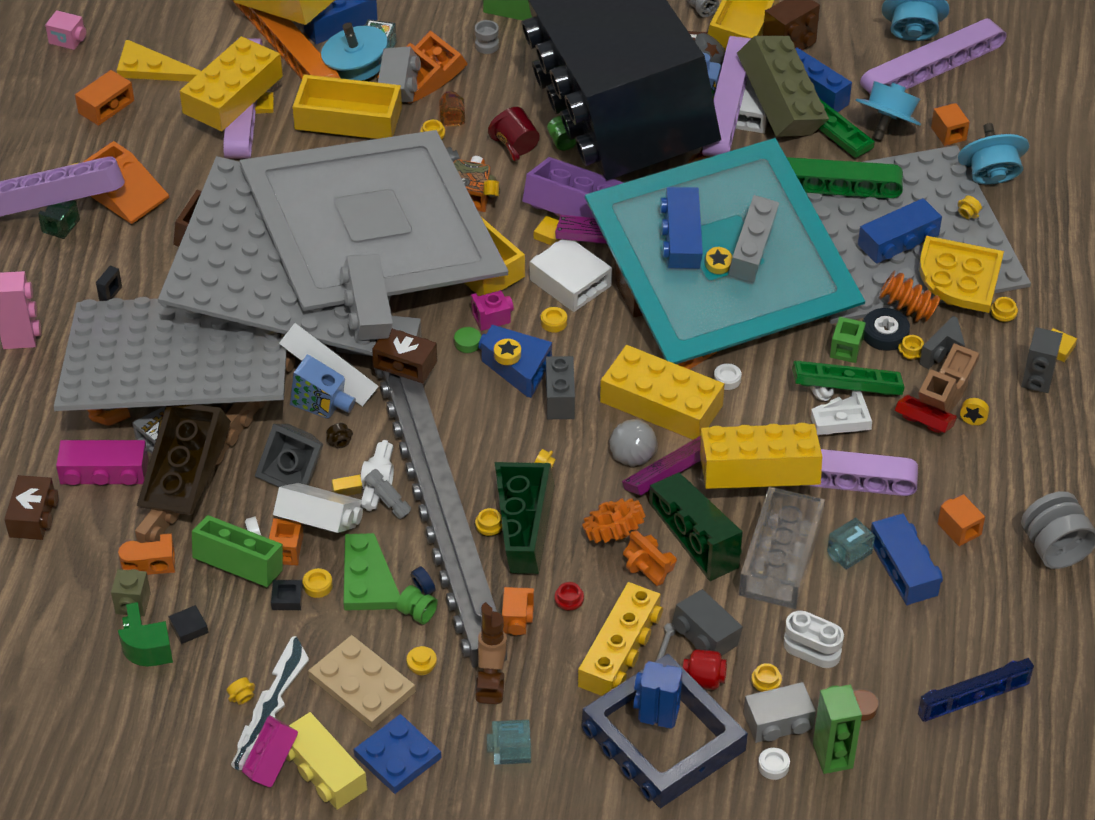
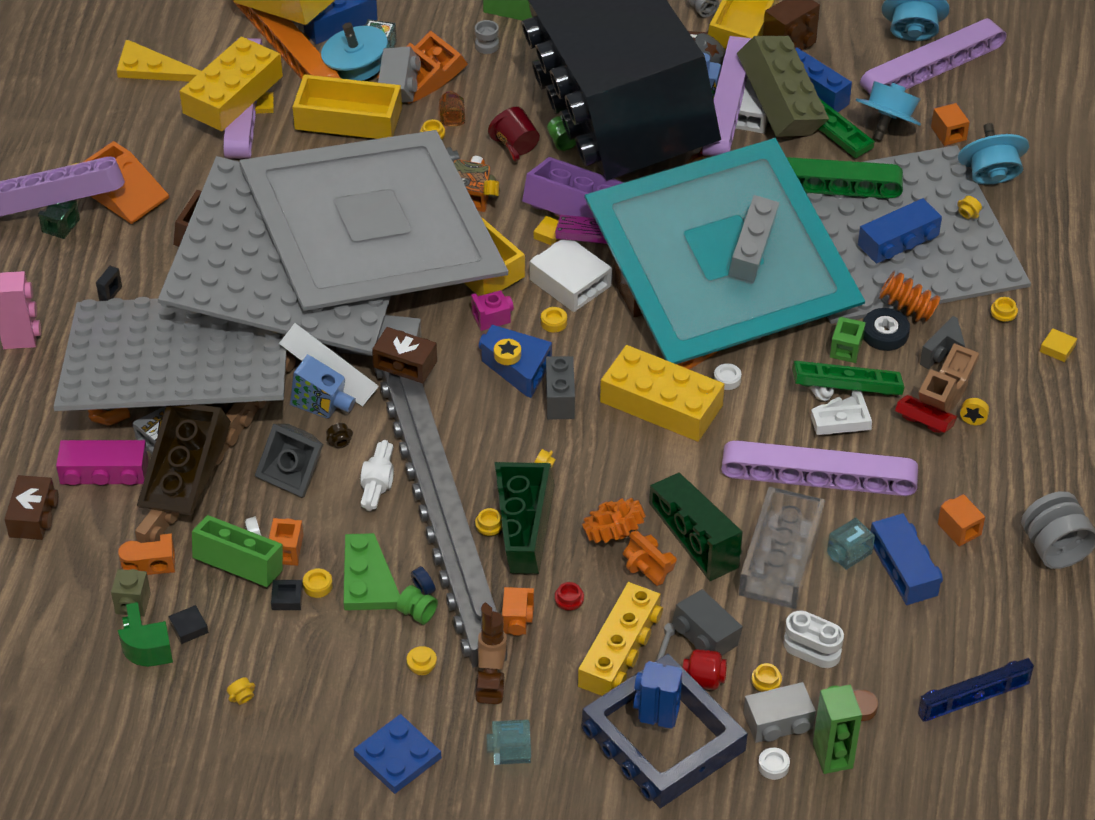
bright pink brick [45,10,86,50] -> none
orange brick [75,70,134,126] -> none
white sword [231,636,309,770] -> none
dark pink slope [242,715,298,787] -> none
white brick [273,483,363,533] -> none
light yellow brick [286,712,367,810] -> none
tan plate [308,635,416,729] -> none
yellow tile [331,475,362,496] -> none
light grey brick [340,254,393,340] -> none
light grey axle [364,469,411,519] -> none
bright green tile [454,327,481,353] -> none
light grey hair [609,419,658,467] -> none
magenta tile [622,436,701,495] -> none
blue brick [660,187,703,269] -> none
yellow brick [700,423,823,489] -> none
yellow tile [705,247,732,274] -> none
yellow plate [898,335,924,360] -> none
yellow plate [919,236,1004,313] -> none
dark grey brick [1021,327,1063,393] -> none

